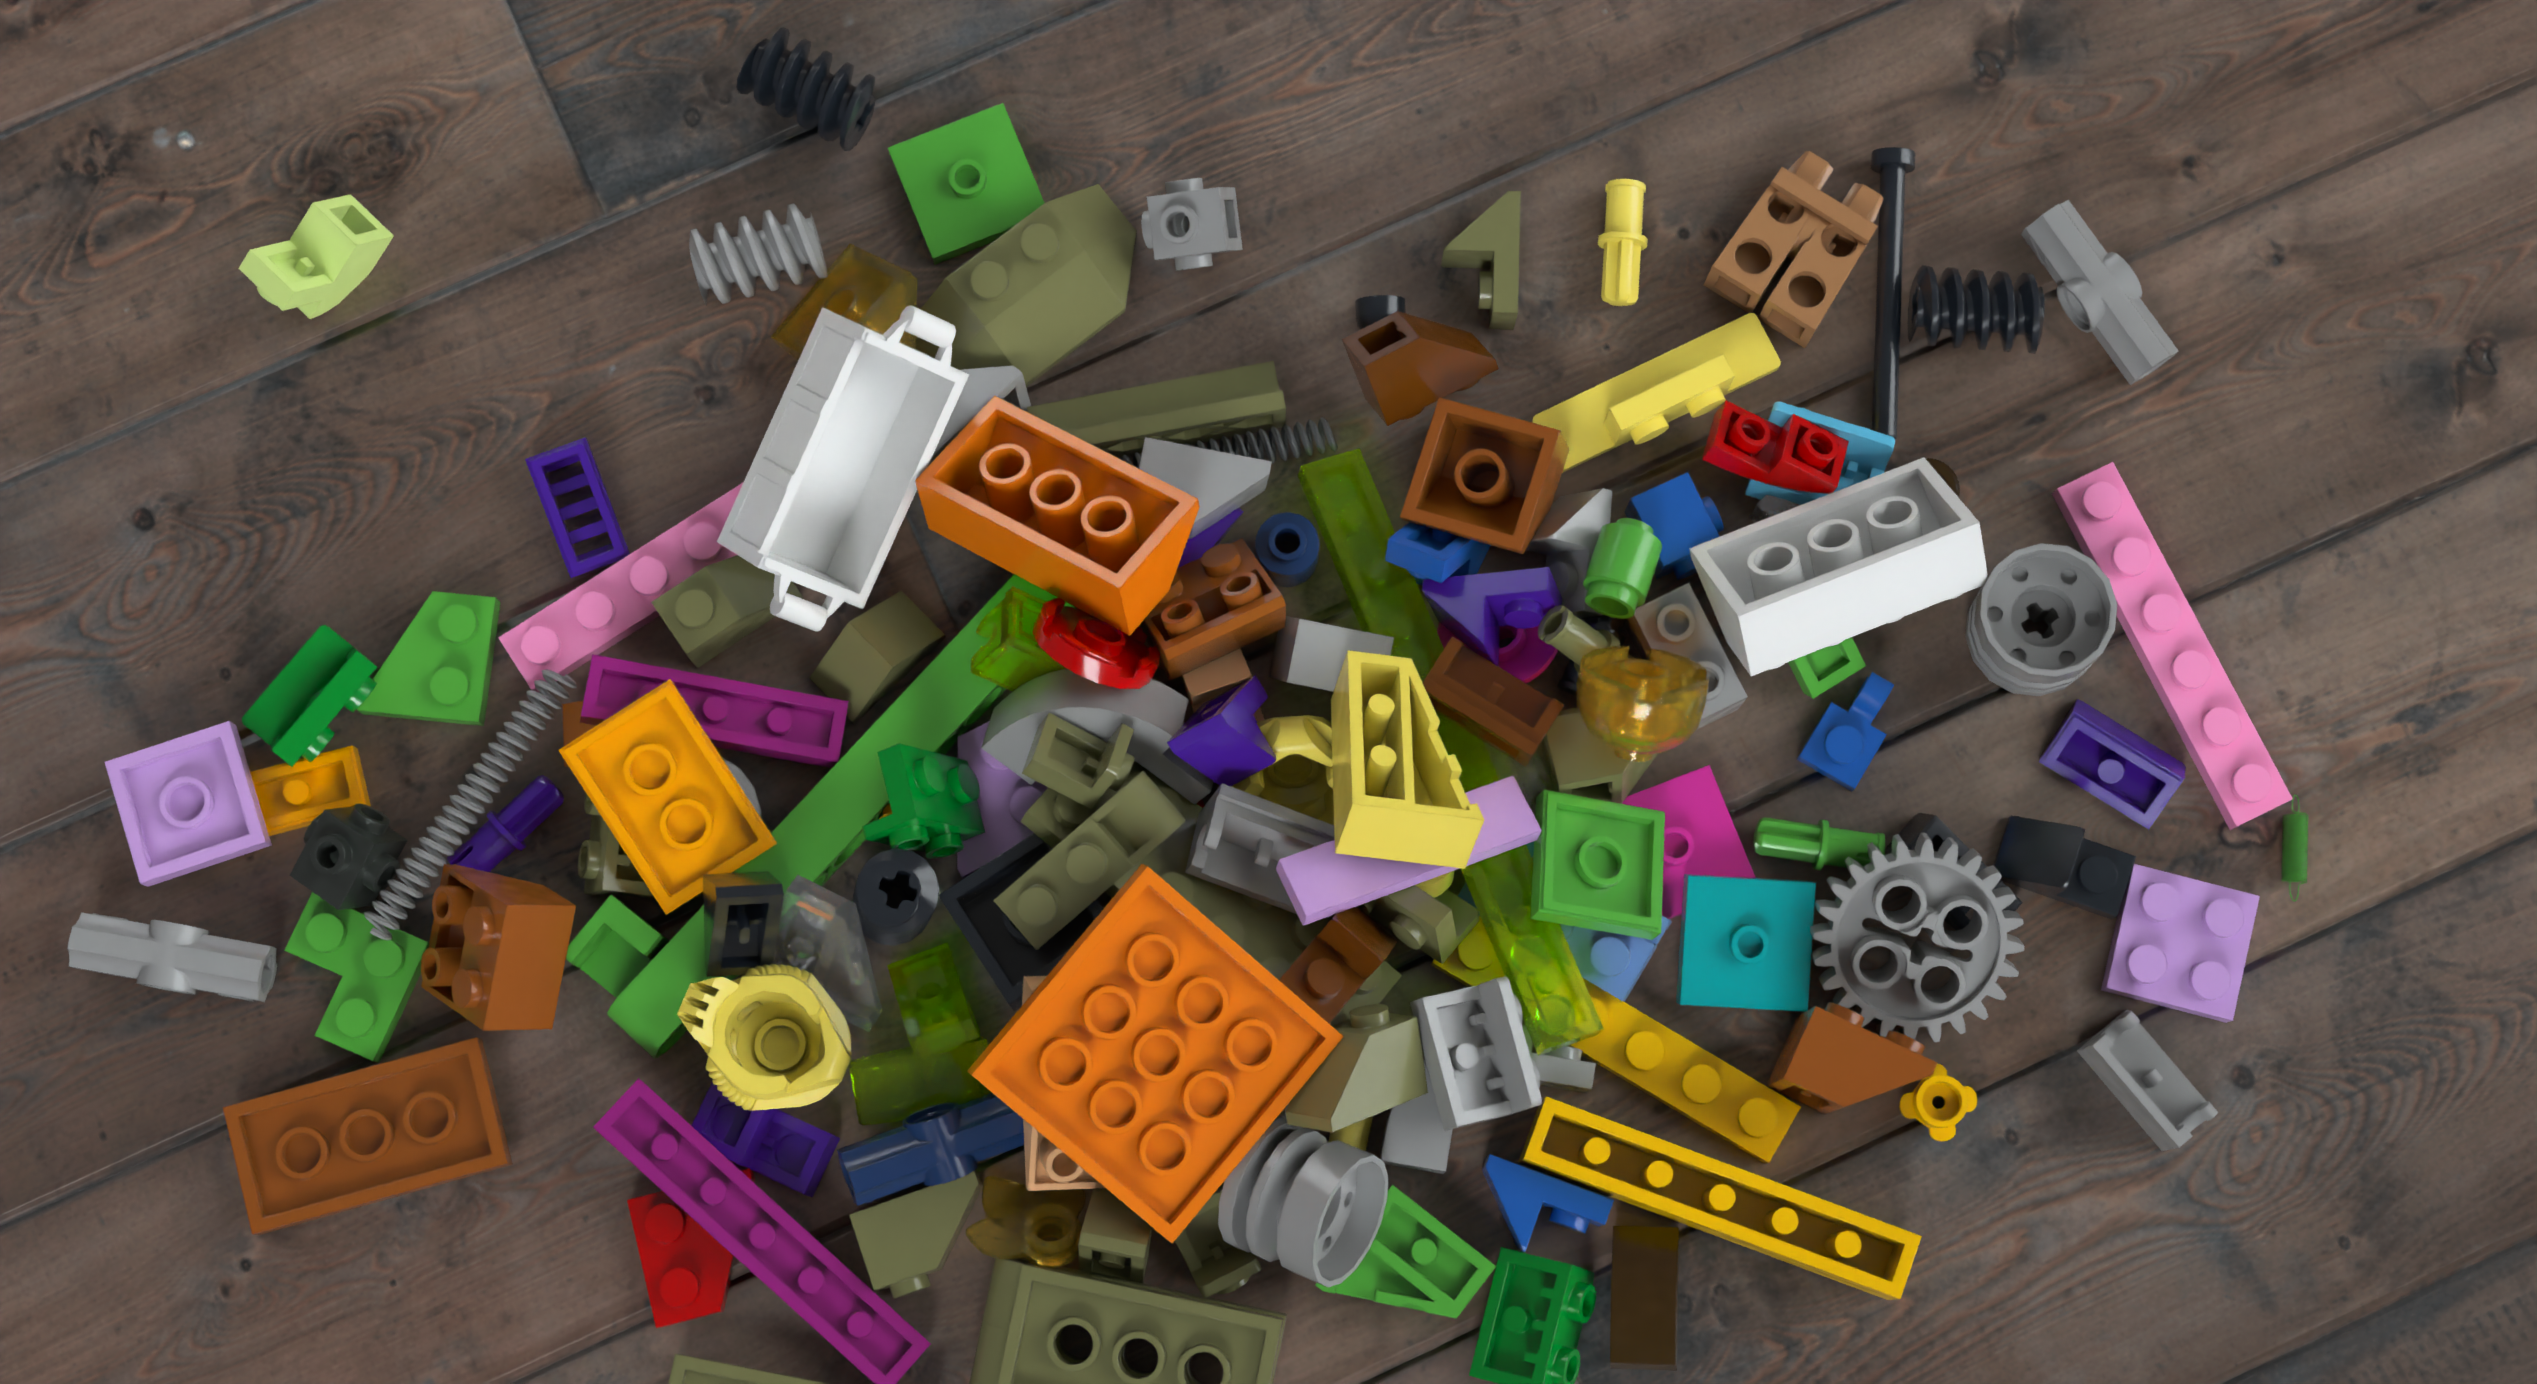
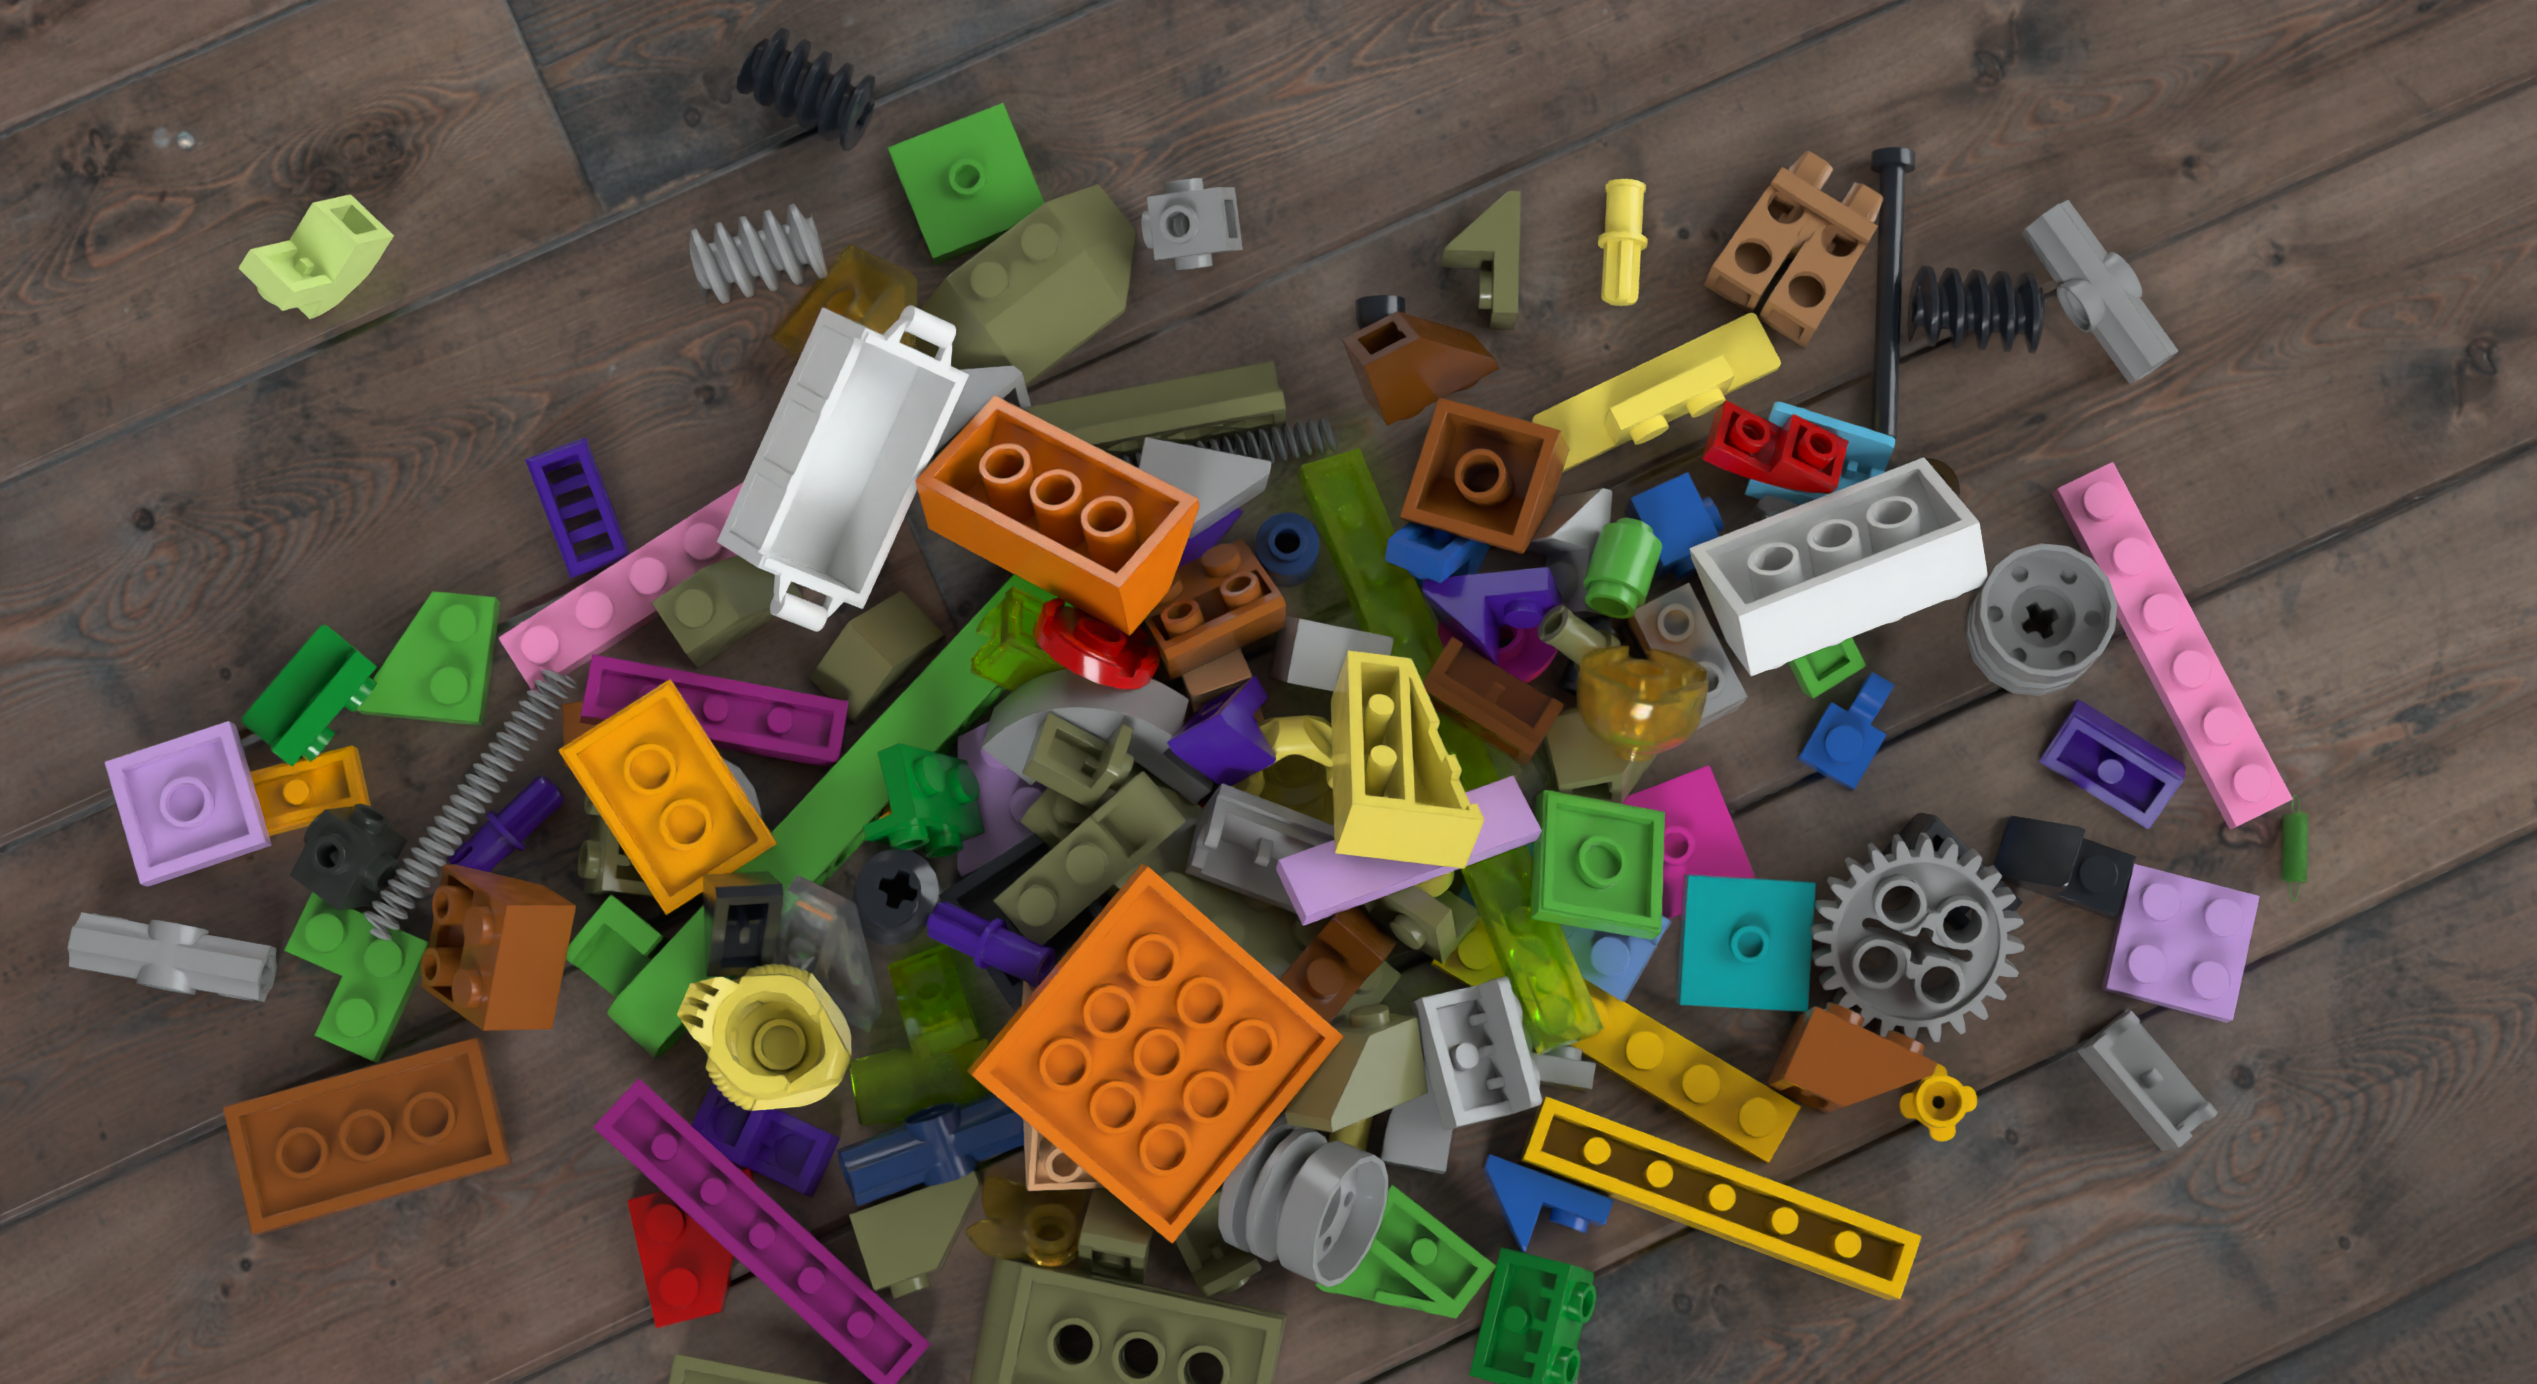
dark brown slope [1610,1226,1680,1371] -> none
bright green axle [1753,817,1885,870] -> none
none -> dark purple axle [926,902,1056,988]

